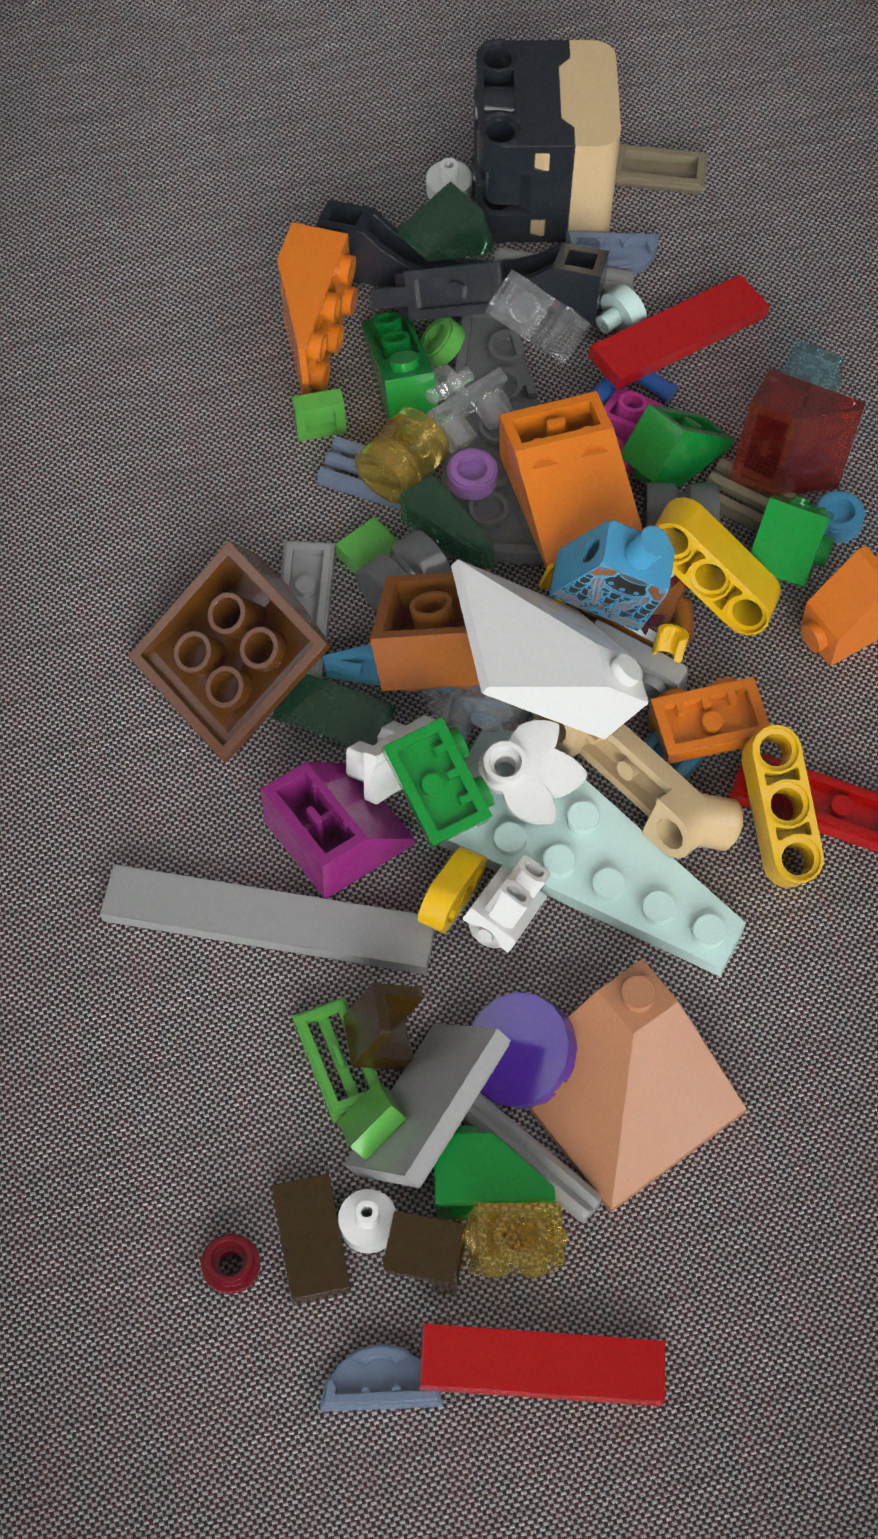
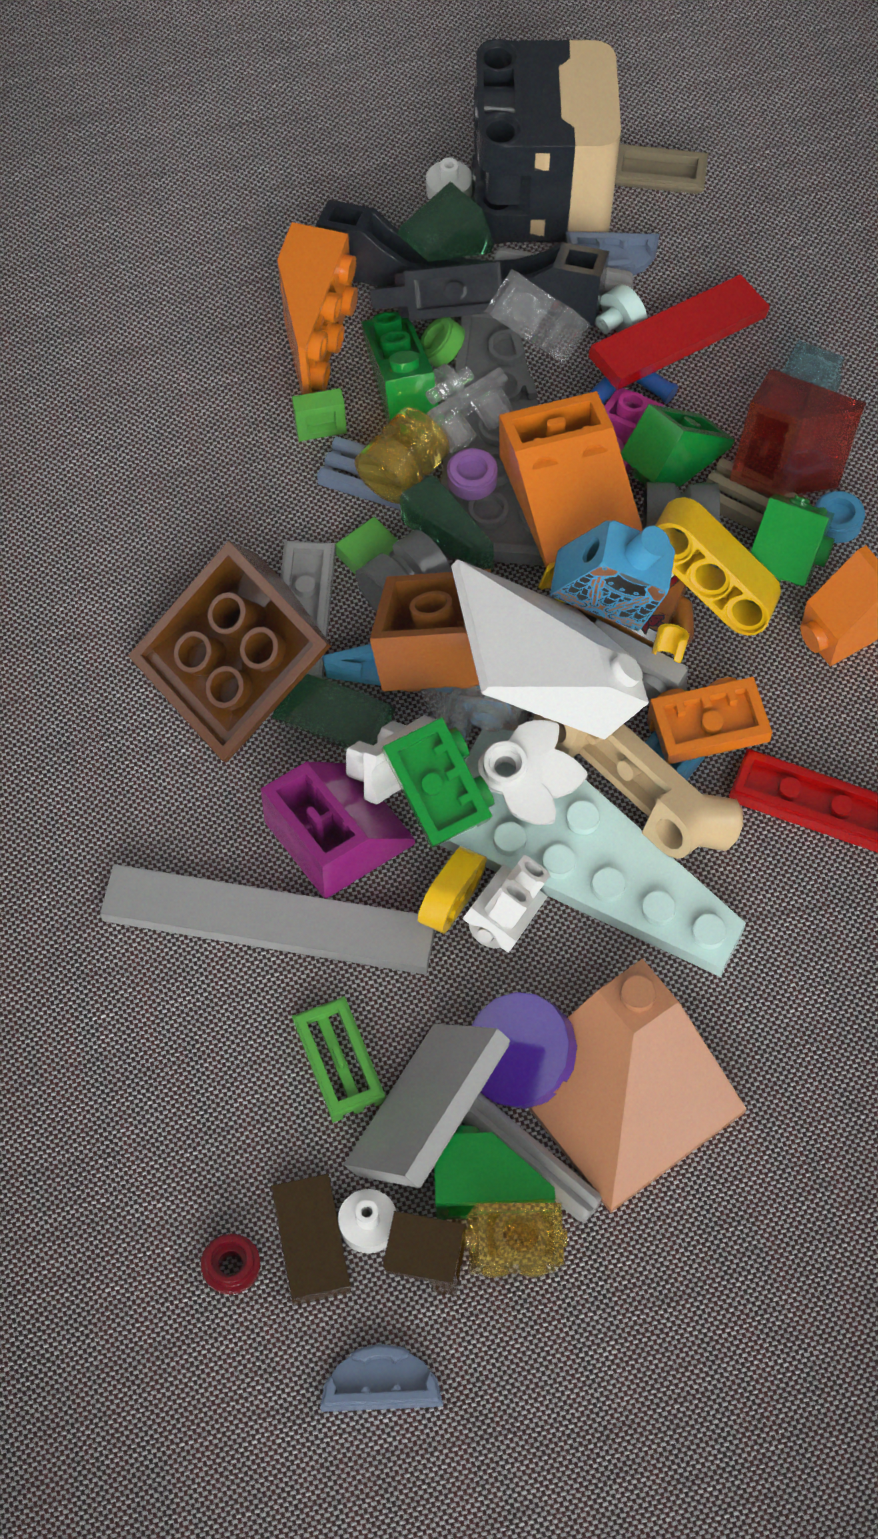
bright green tile [337,1081,407,1160] -> none
dark brown panel [343,982,423,1070] -> none
red tile [419,1323,665,1407] -> none
yellow beam [742,725,824,888] -> none

